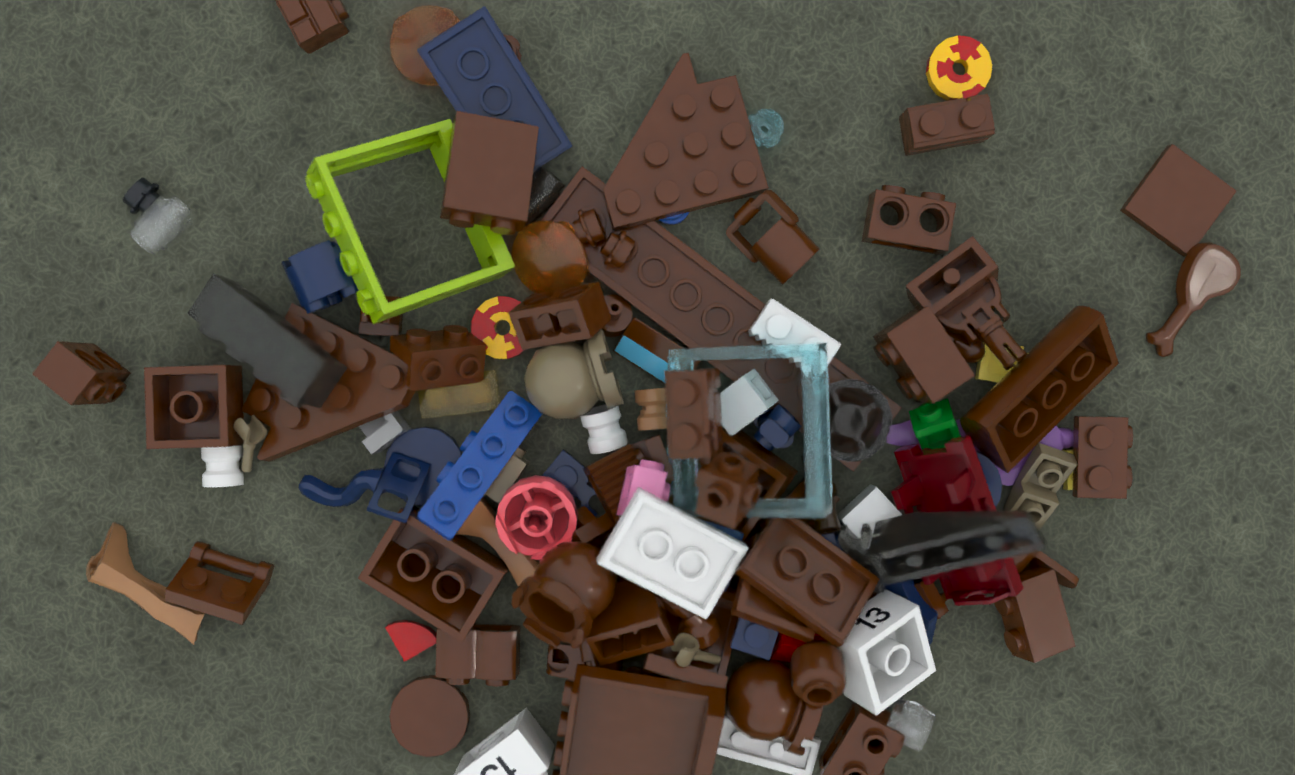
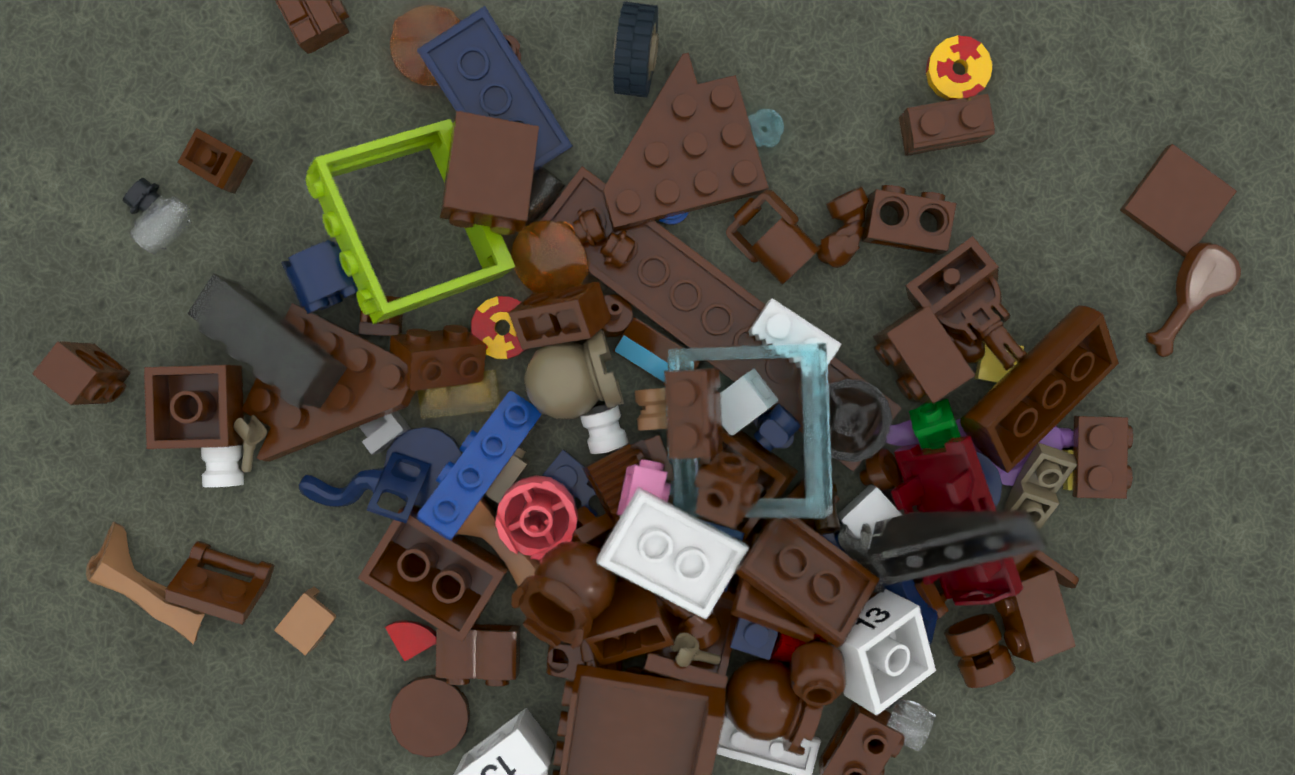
none -> reddish brown slope [177,128,253,194]
none -> medium nougat panel [274,587,336,656]
none -> black wheel [613,2,659,98]
none -> reddish brown arm [817,186,869,268]
none -> reddish brown tile [859,449,902,492]
none -> reddish brown wheel [944,613,1016,688]

